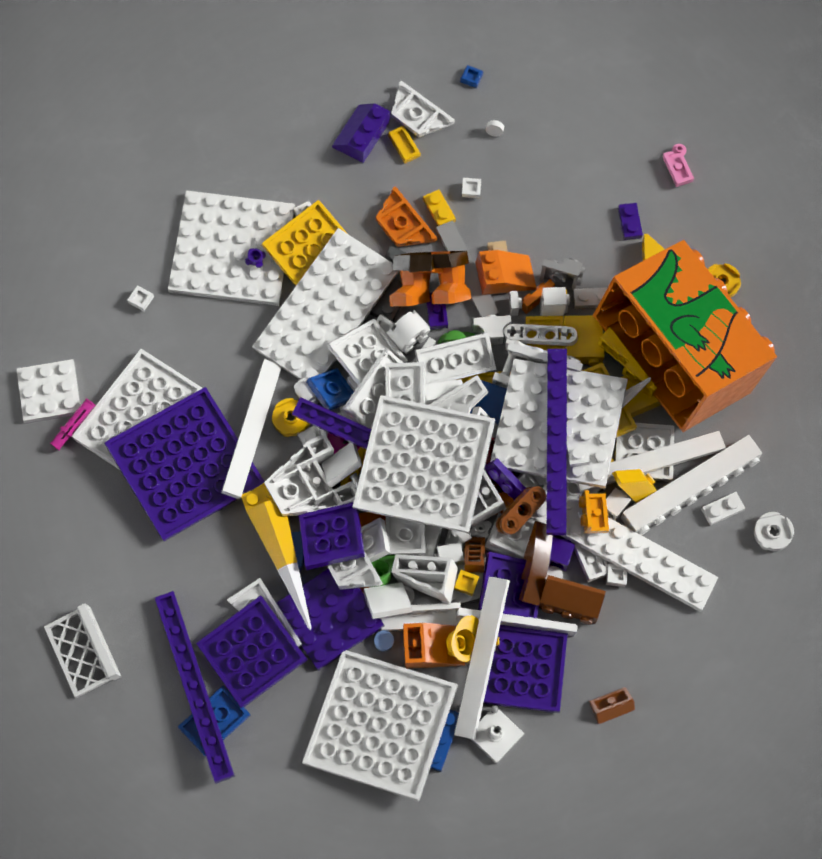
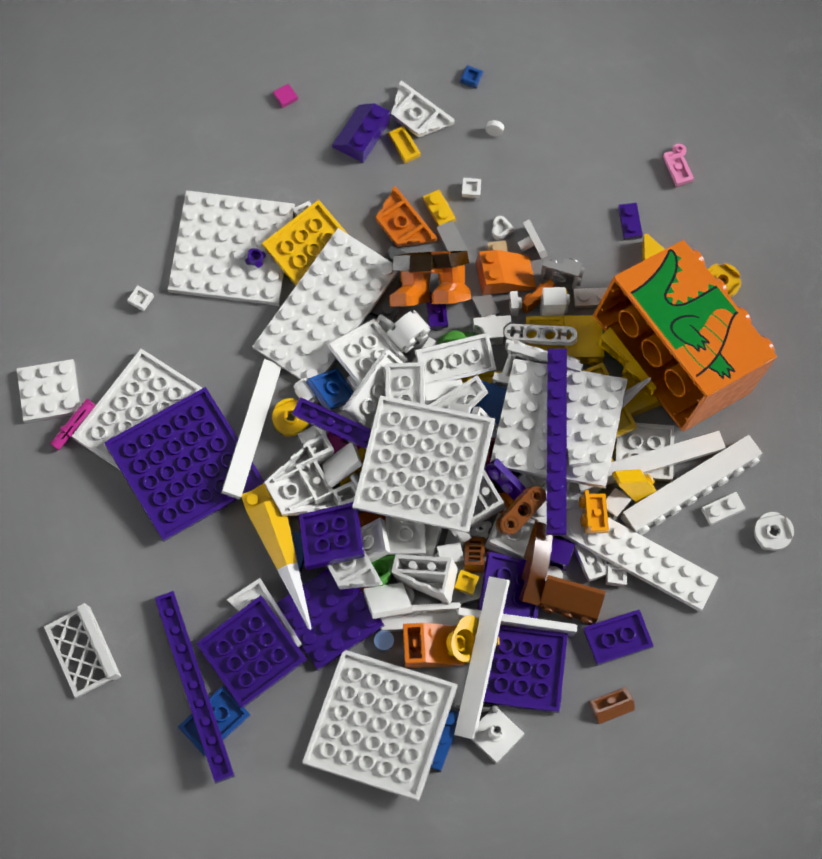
none -> dark pink tile [273,83,298,108]
none -> white tile [492,216,514,240]
none -> white tile [517,219,548,259]
none -> dark purple plate [583,609,654,666]

